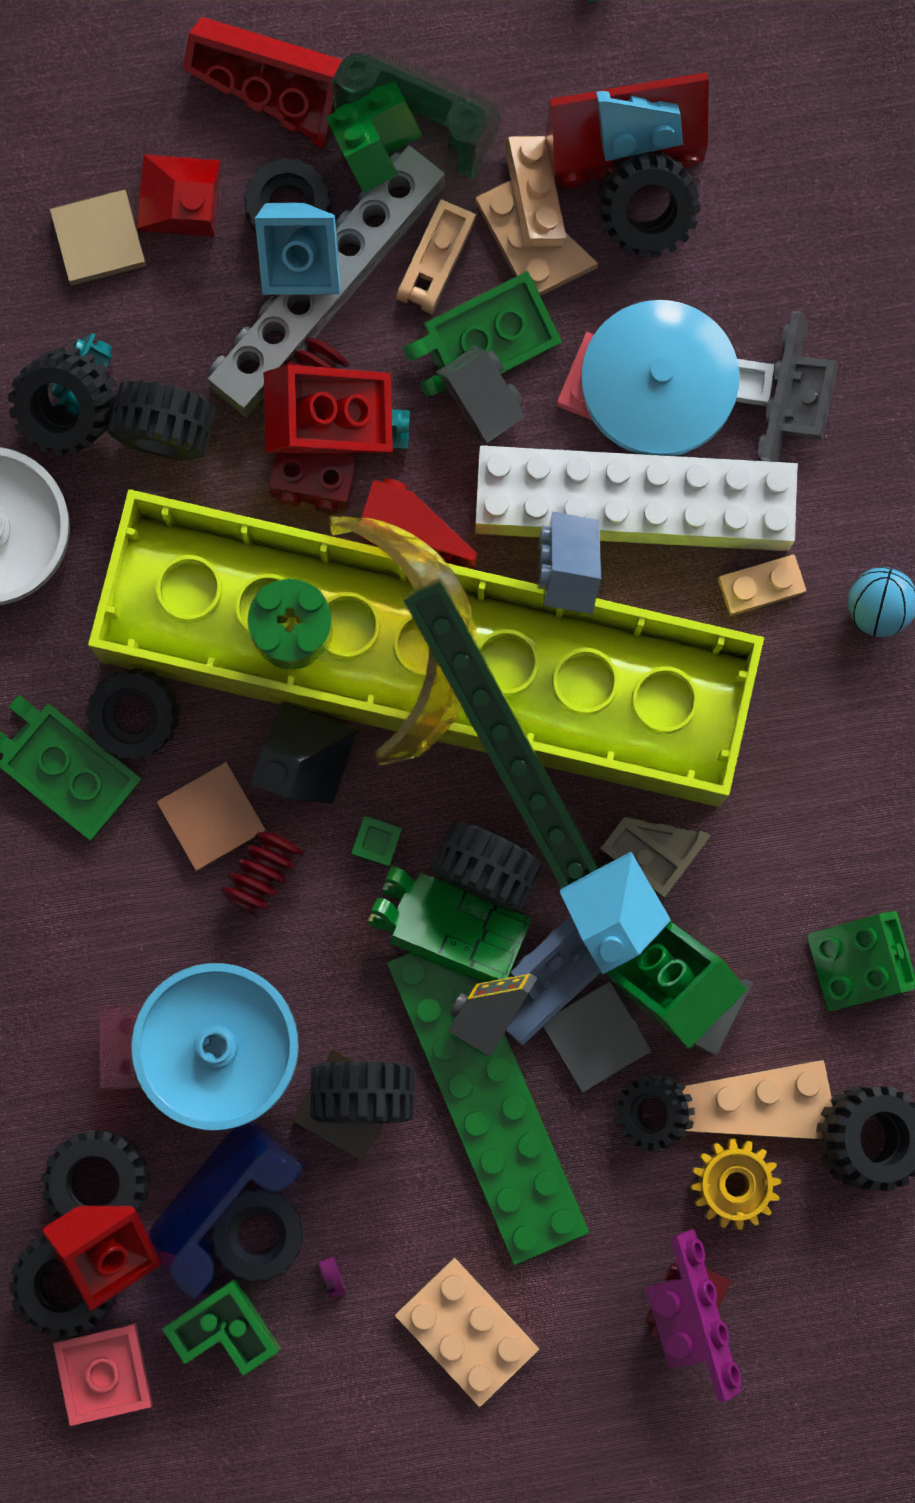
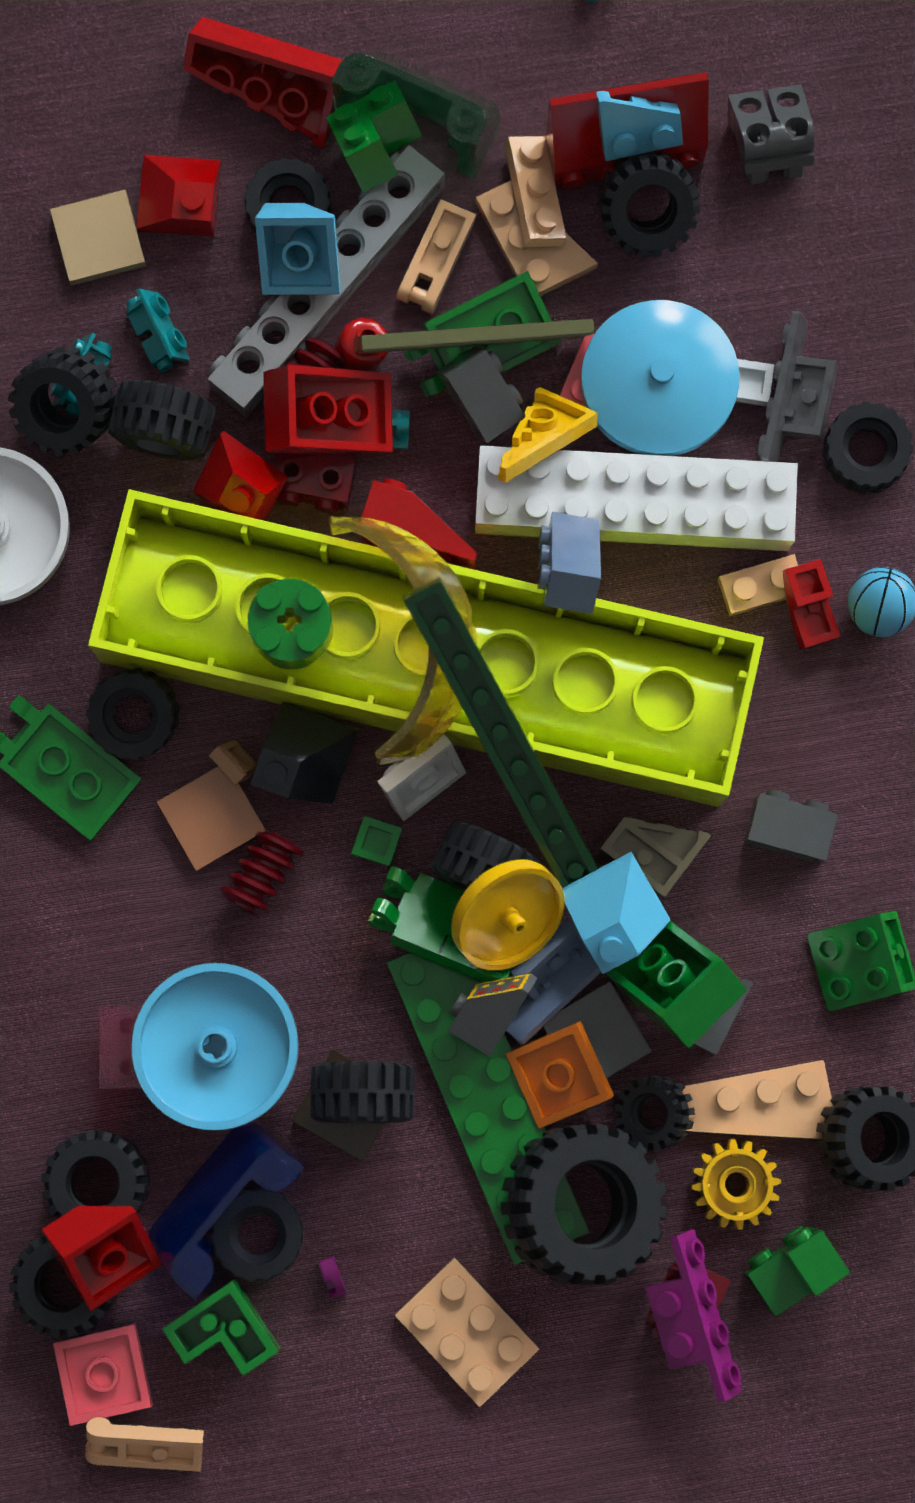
none -> light nougat plate [85,1417,204,1472]
none -> teal hinge [126,288,190,372]
none -> red slope [192,431,288,521]
none -> medium nougat tile [209,740,257,785]
none -> red head [335,318,388,371]
none -> olive tile [353,319,594,354]
none -> white plate [378,732,466,822]
none -> yellow piece [452,860,565,971]
none -> yellow wing [498,387,598,483]
none -> black tyre [501,1124,667,1286]
none -> orange plate [506,1021,614,1129]
none -> dark grey hips [727,84,814,185]
none -> dark grey brick [743,789,838,865]
none -> green brick [743,1225,850,1317]
none -> red slope [782,559,841,651]
none -> black tyre [822,402,914,494]

